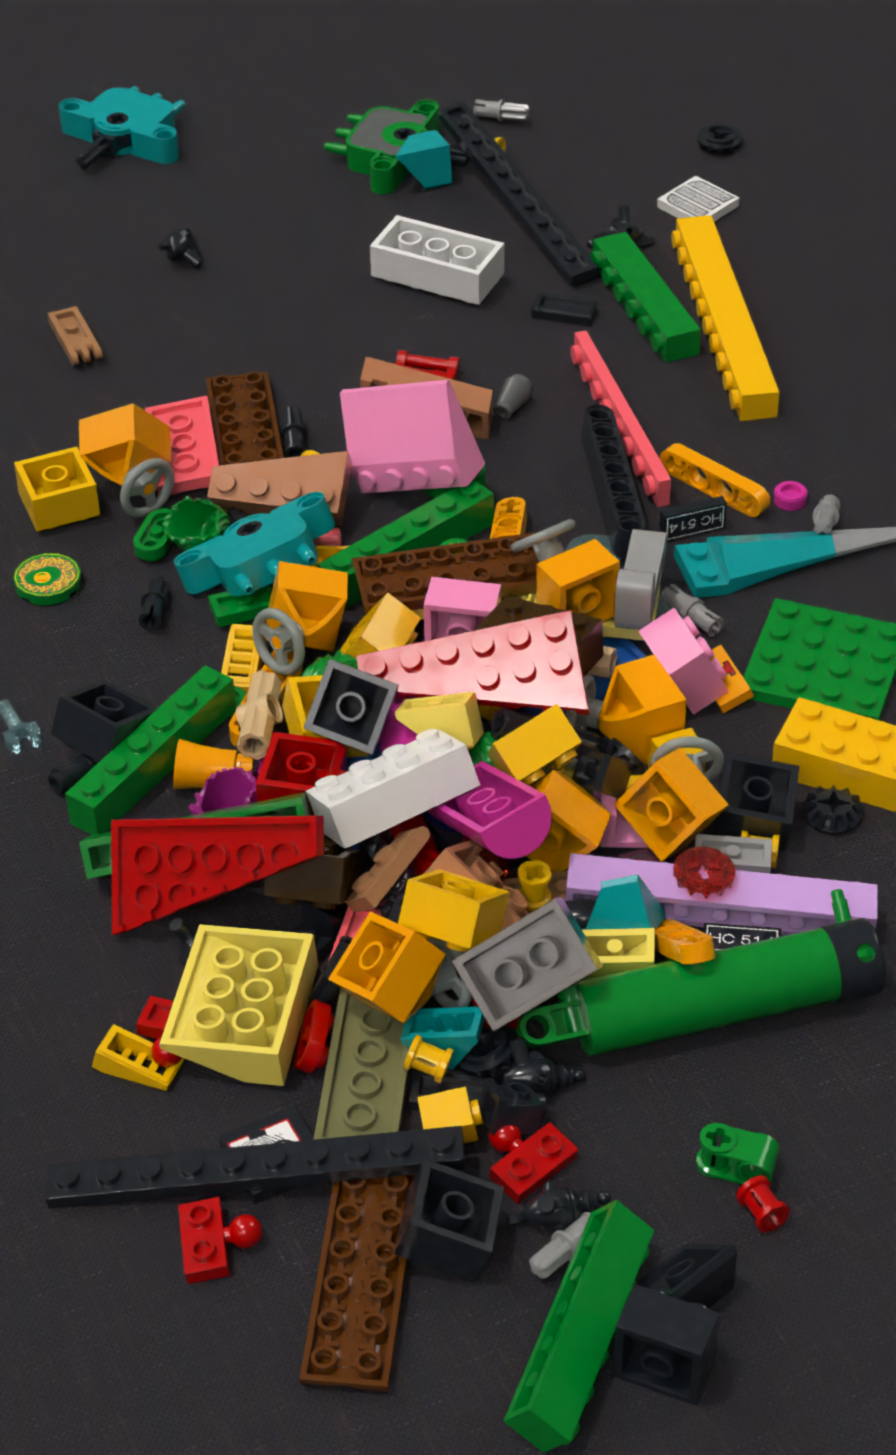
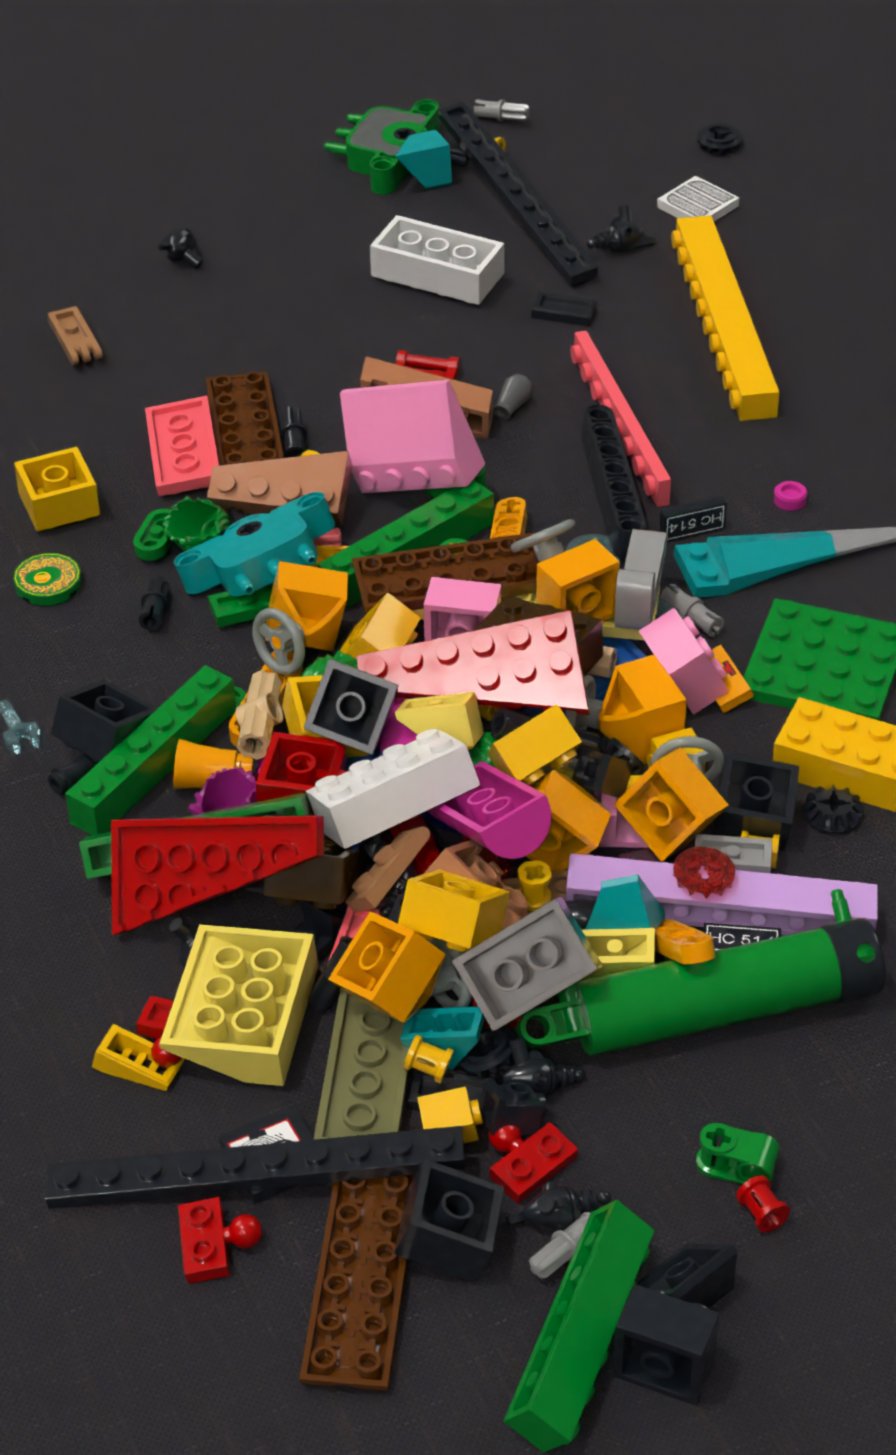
teal piece [59,86,186,169] -> none
light orange piece [79,403,175,518] -> none
yellow slope [221,624,266,692] -> none
red plate [293,999,335,1074] -> none
green brick [590,232,701,363] -> none
light orange beam [660,443,771,517] -> none
light grey axle [812,495,840,535] -> none

